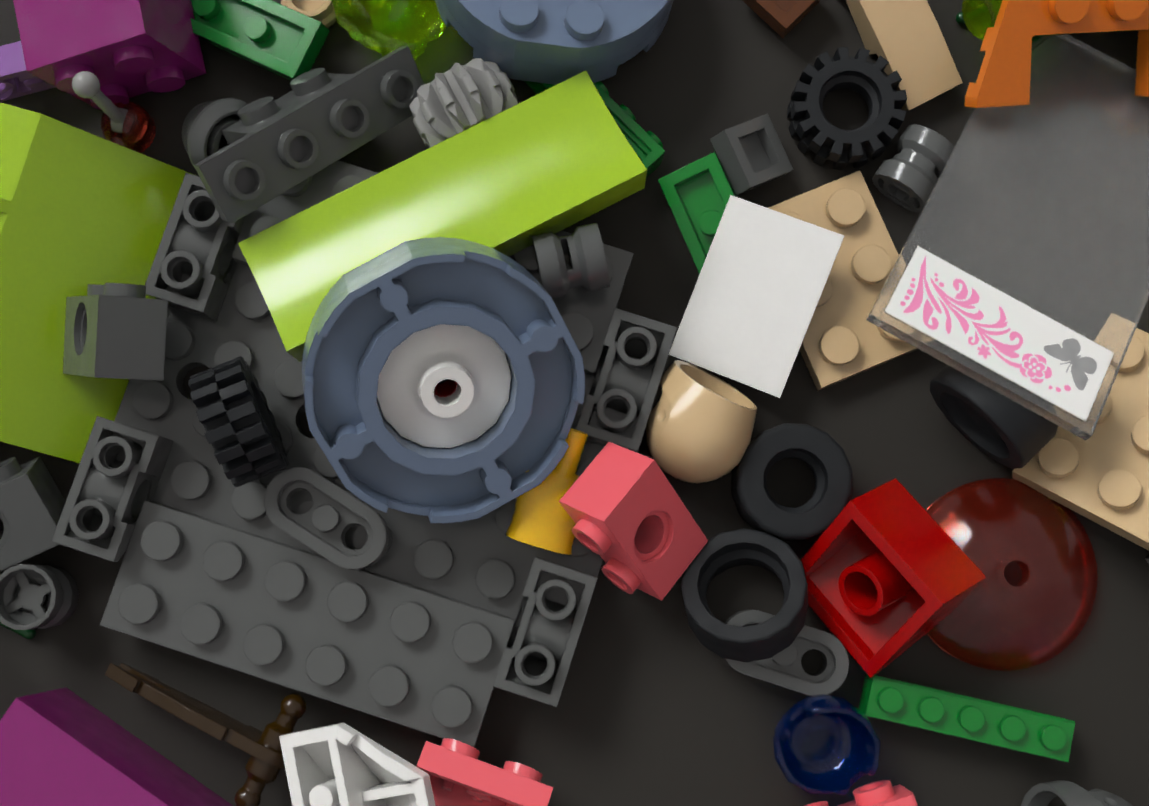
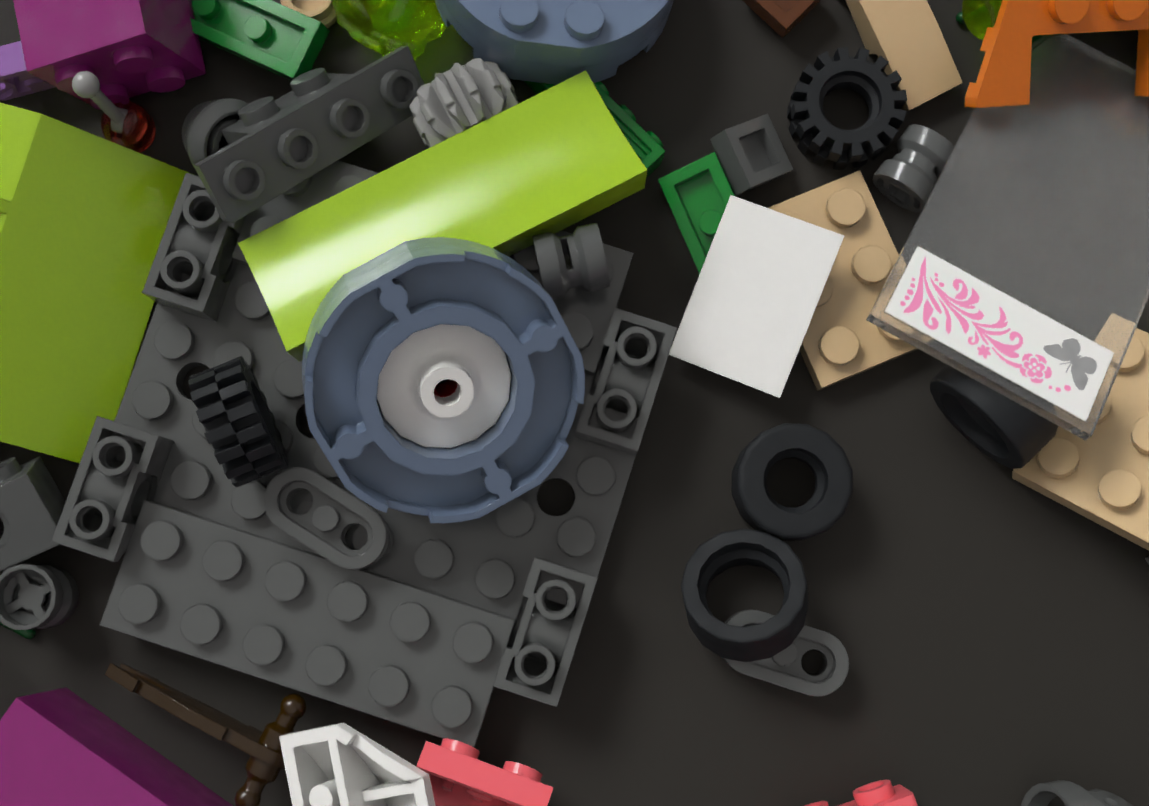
dark grey brick [63,283,168,381] -> none
yellow piece [506,428,588,555] -> none
coral brick [559,442,708,601] -> none
tan helmet [646,360,757,483] -> none
clear blue hair [773,694,881,795] -> none
red slope [801,478,986,678] -> none
green piece [858,672,1075,762] -> none
clear red dish [926,478,1098,671] -> none

